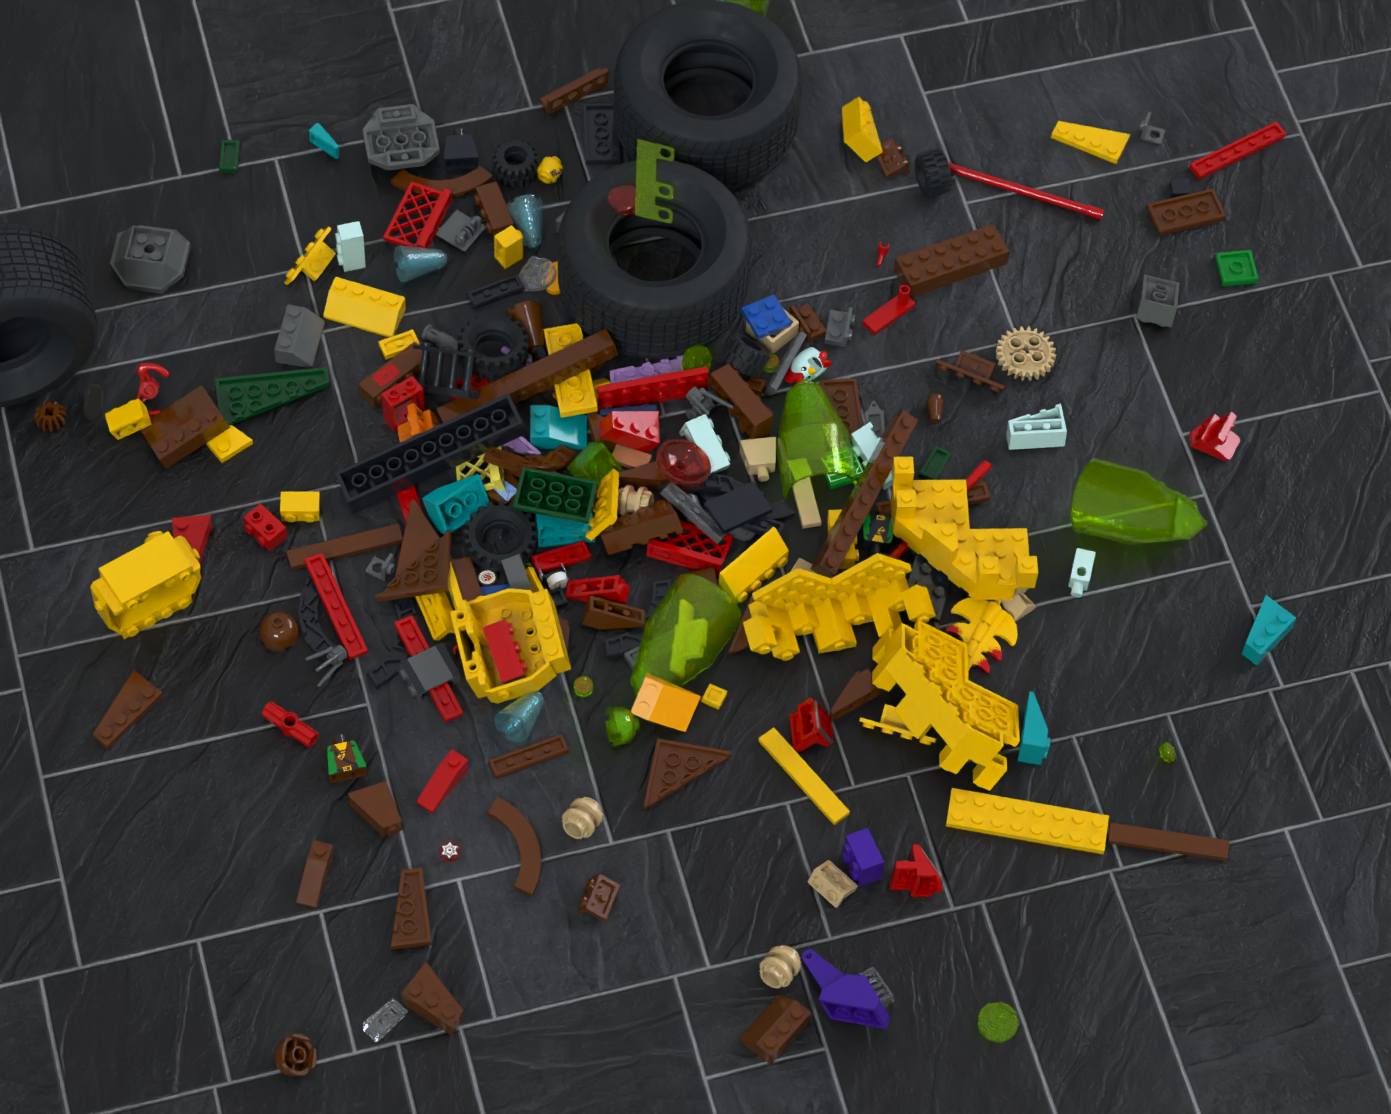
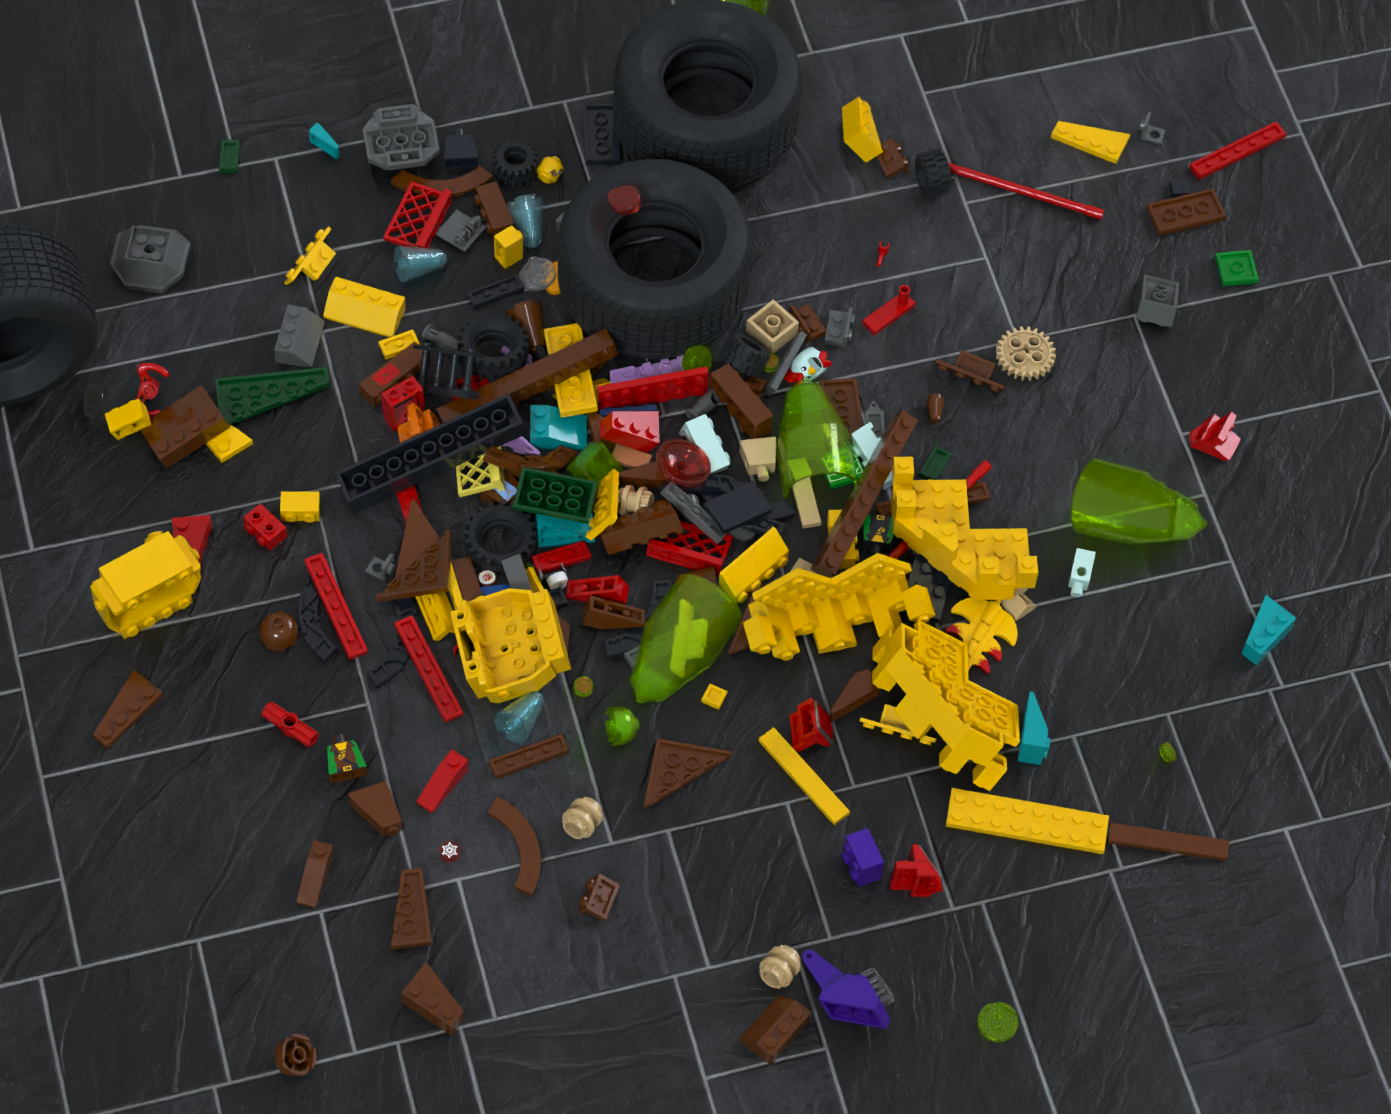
reddish brown gear [34,400,67,433] -> none
reddish brown tile [286,523,403,570] -> none
dark grey plant [305,645,347,687] -> none
light aqua wedge [335,221,366,272] -> none
clear slope [363,998,408,1042] -> none
dark grey panel [399,643,461,702] -> none
teal slope [422,474,489,535] -> none
red wedge [482,619,528,685] -> none
reddish brown fence [540,67,609,115] -> none
light orange slope [630,673,701,732] -> none
clear neon green piece [635,139,674,223] -> none
dark grey plant [686,387,734,416] -> none
blue plate [741,295,791,340] -> none
tan bracket [808,860,858,908] -> none
reddish brown brick [894,224,1010,298] -> none
light aqua wedge [1006,404,1067,450] -> none

